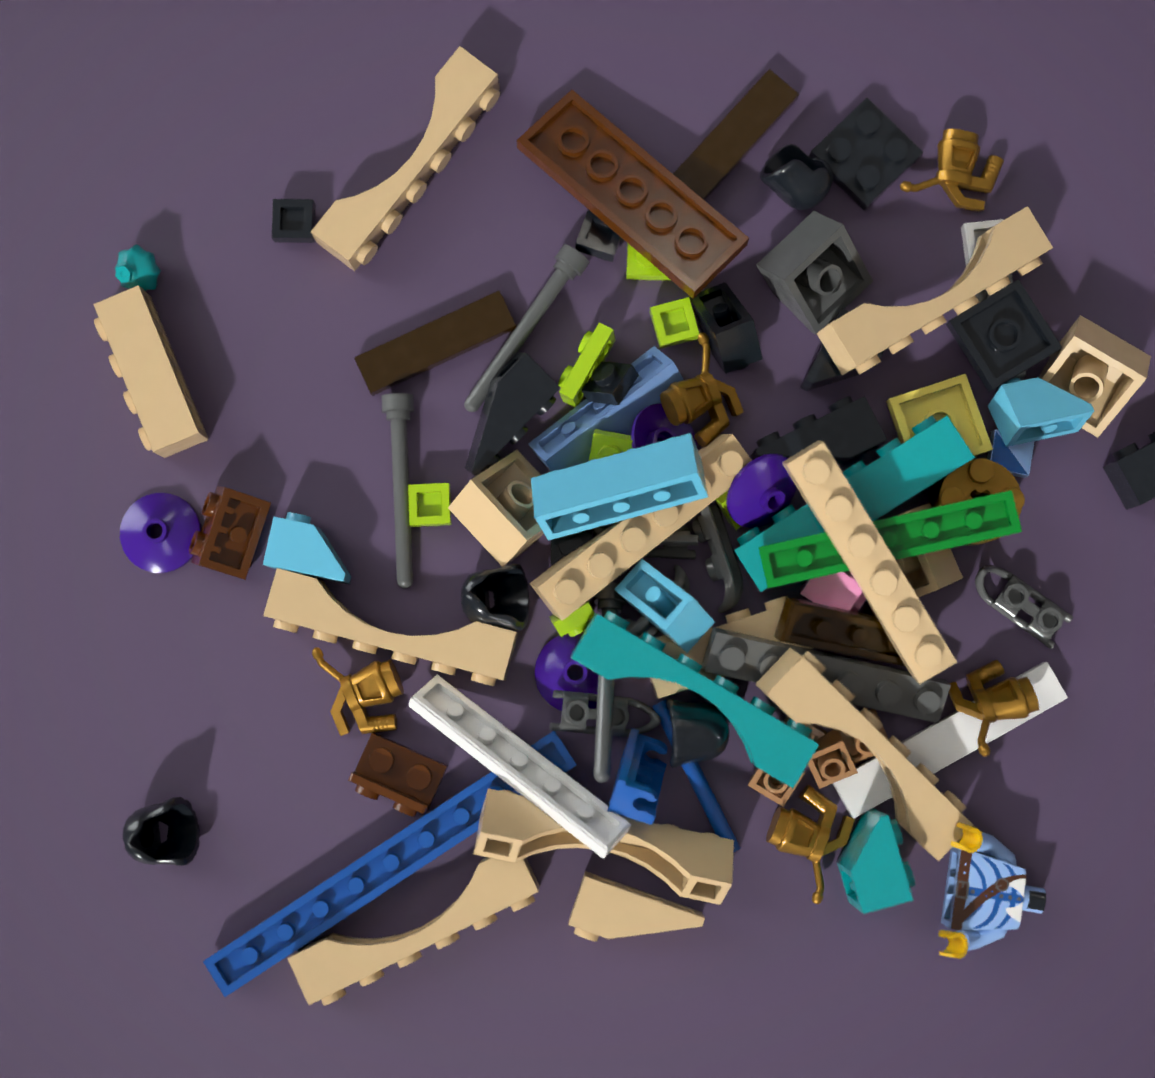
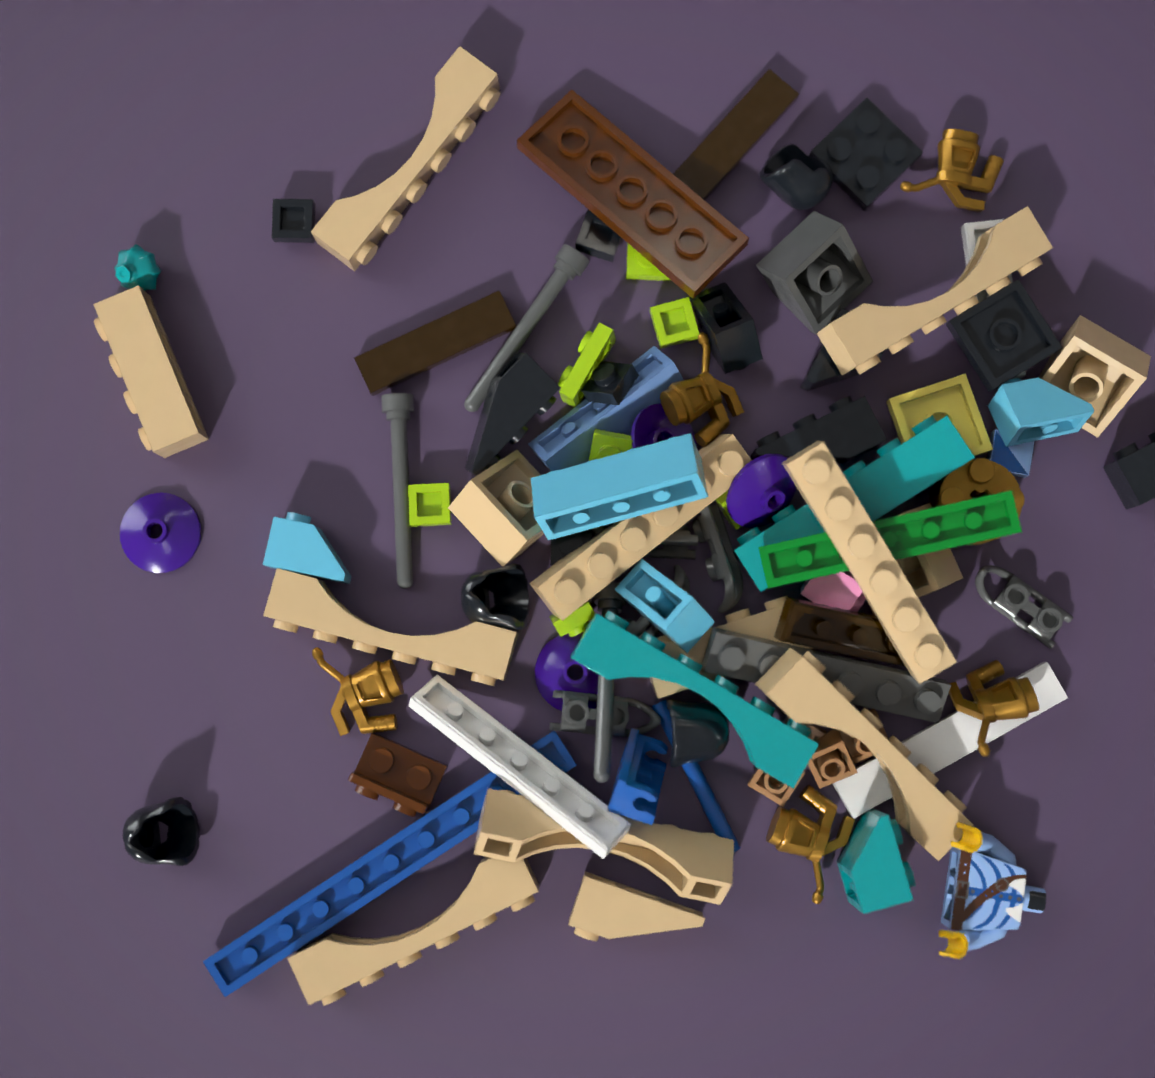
reddish brown bracket [189,486,271,580] -> none

